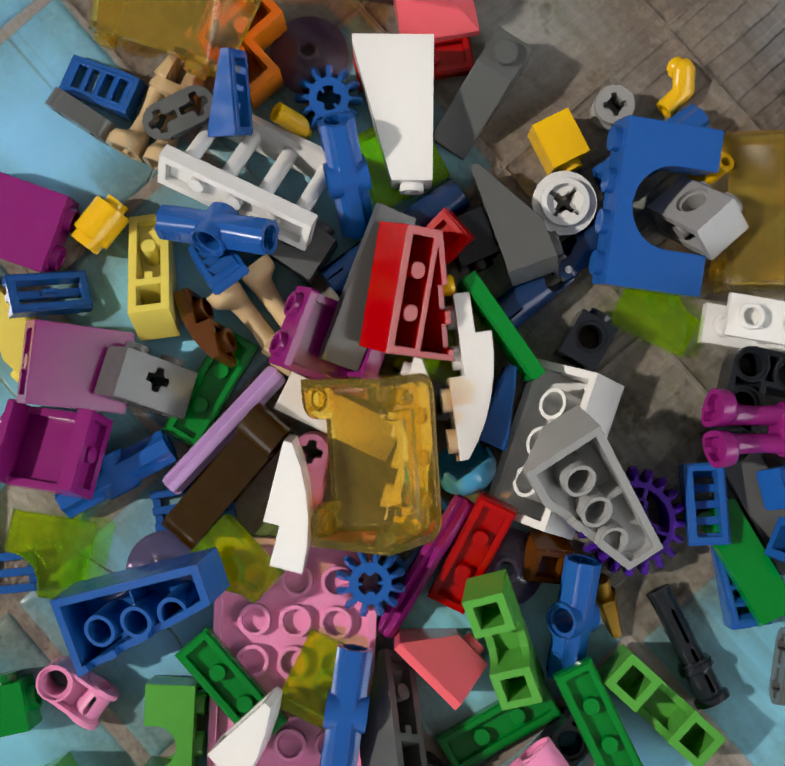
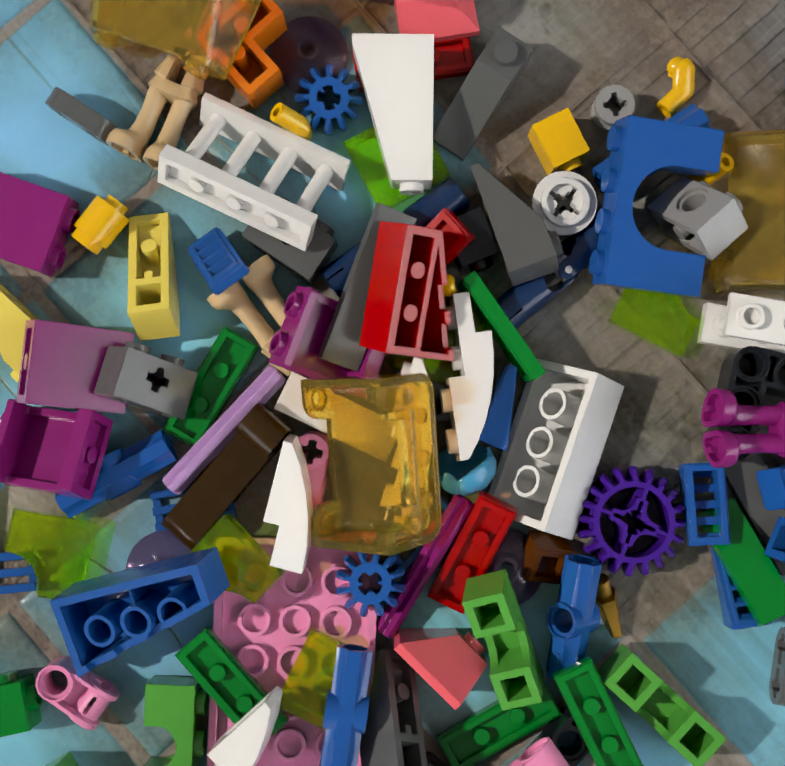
blue tile [2,270,94,319] -> none
blue slope [59,54,147,122] -> none
dark grey beam [142,85,213,141] -> none
blue piece [154,202,280,257] -> none
reddish brown slope [173,287,237,368] -> none
blue slope [208,47,253,137] -> none
blue piece [317,111,372,240] -> none
light grey wedge [522,405,663,570] -> none
black brick [553,308,619,372] -> none
black pin [646,584,730,710] -> none

